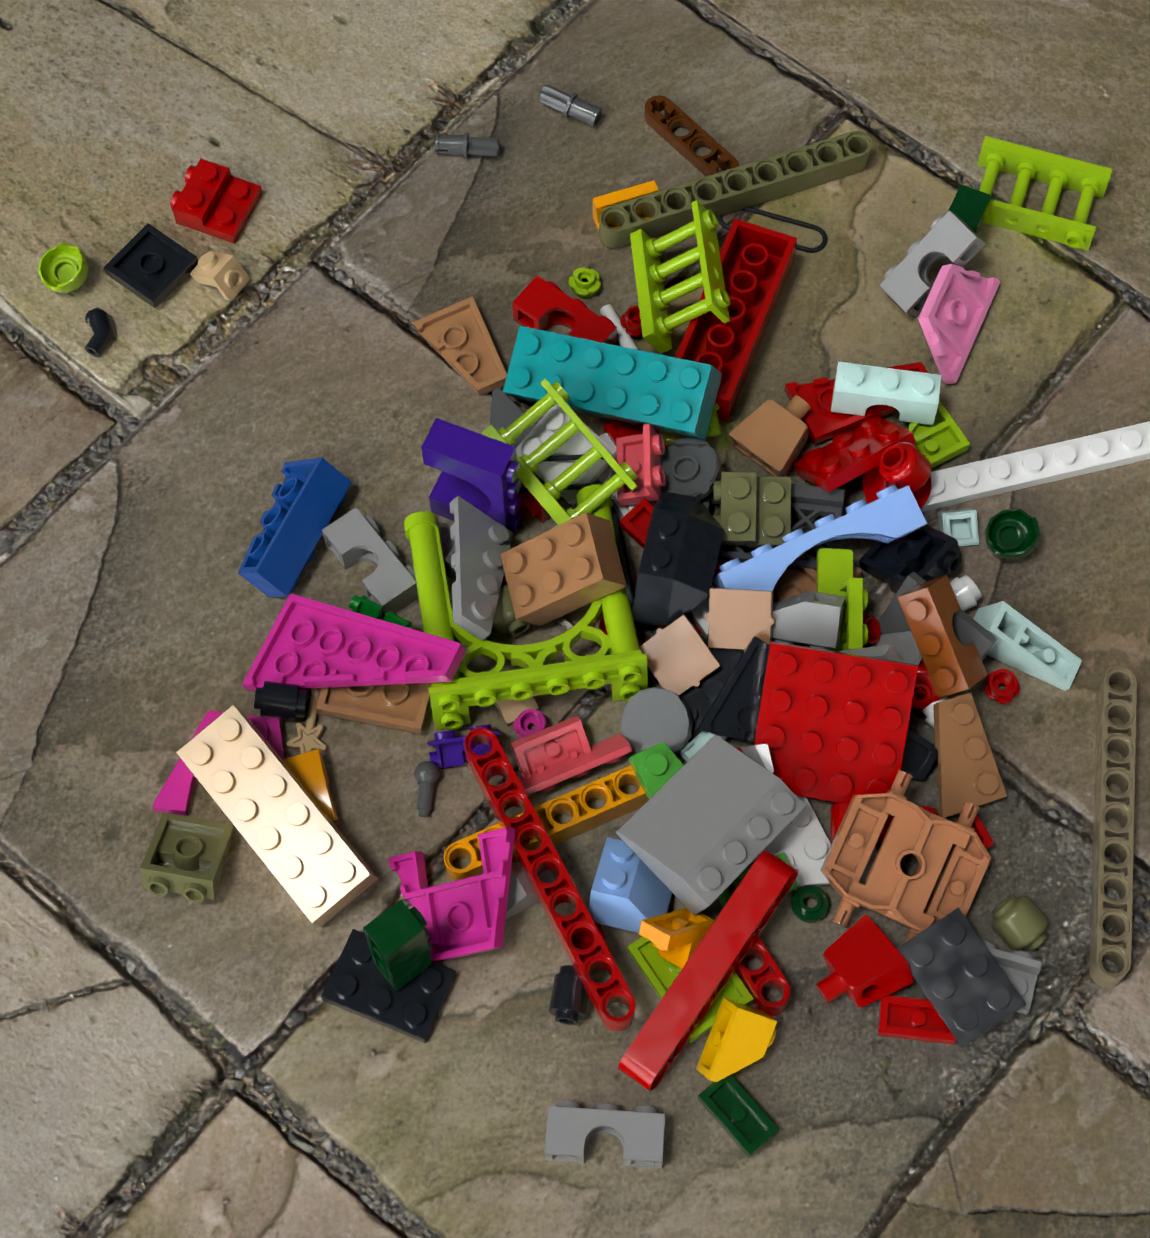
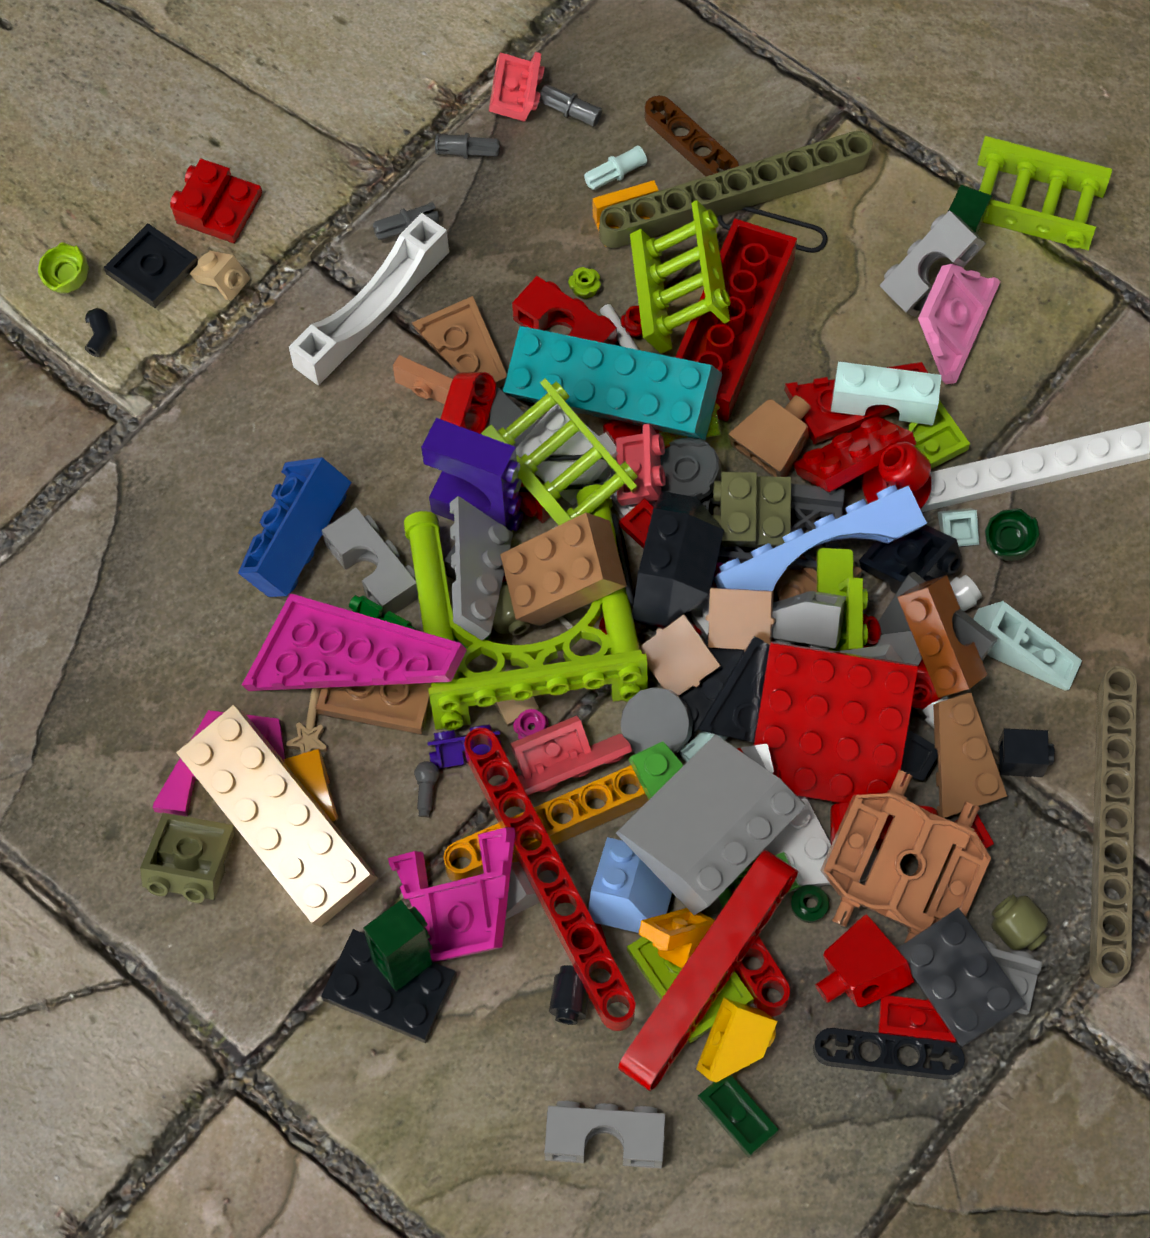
black brick [254,681,308,721] -> none
red plate [984,669,1020,704] -> none
none -> white arch [289,213,449,386]
none -> dark grey axle [373,202,439,240]
none -> nougat plate [393,355,453,404]
none -> red beam [440,372,496,434]
none -> coral bracket [489,52,544,122]
none -> light aqua axle [584,145,647,190]
none -> black beam [813,1028,965,1080]
none -> black brick [998,728,1055,777]

